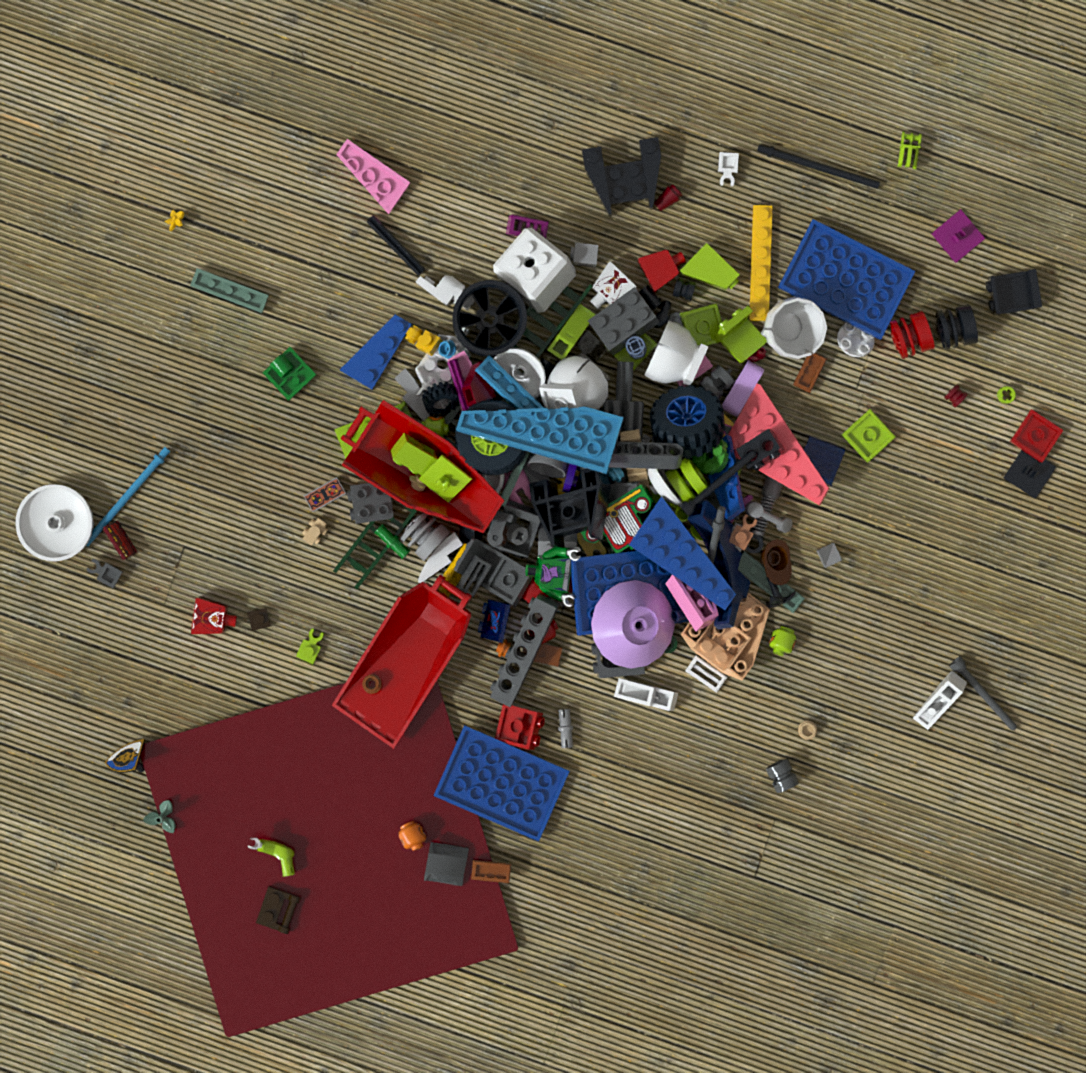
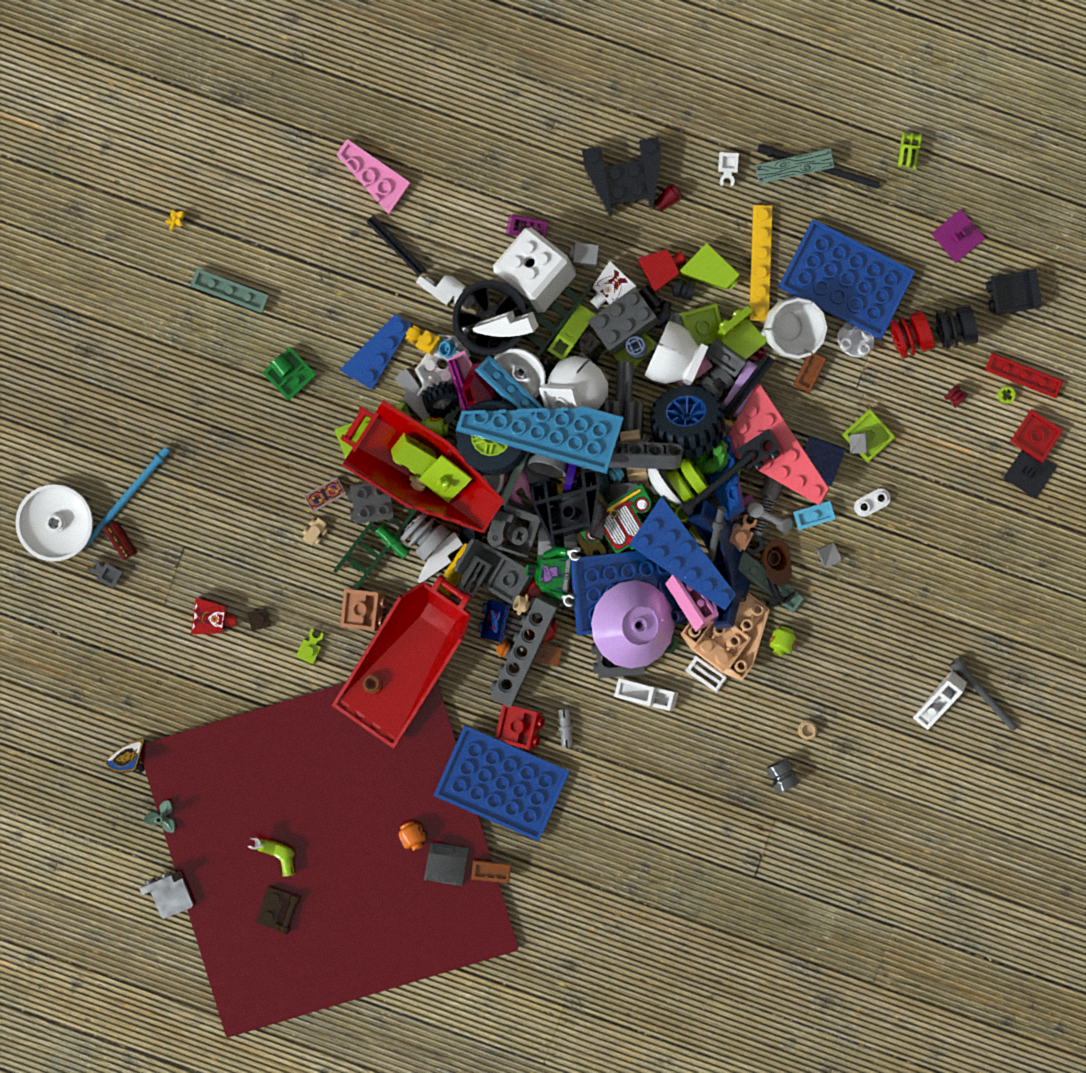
none -> bracket [139,871,194,919]
none -> nougat plate [340,588,388,631]
none -> white slope [472,311,539,337]
none -> tan plate [513,594,530,615]
none -> dark grey panel [705,338,747,377]
none -> black axle [723,355,774,420]
none -> sand green tile [755,148,834,184]
none -> medium azure plate [793,501,836,530]
none -> light grey slope [849,434,867,454]
none -> white plate [854,489,891,517]
none -> red tile [984,353,1063,399]

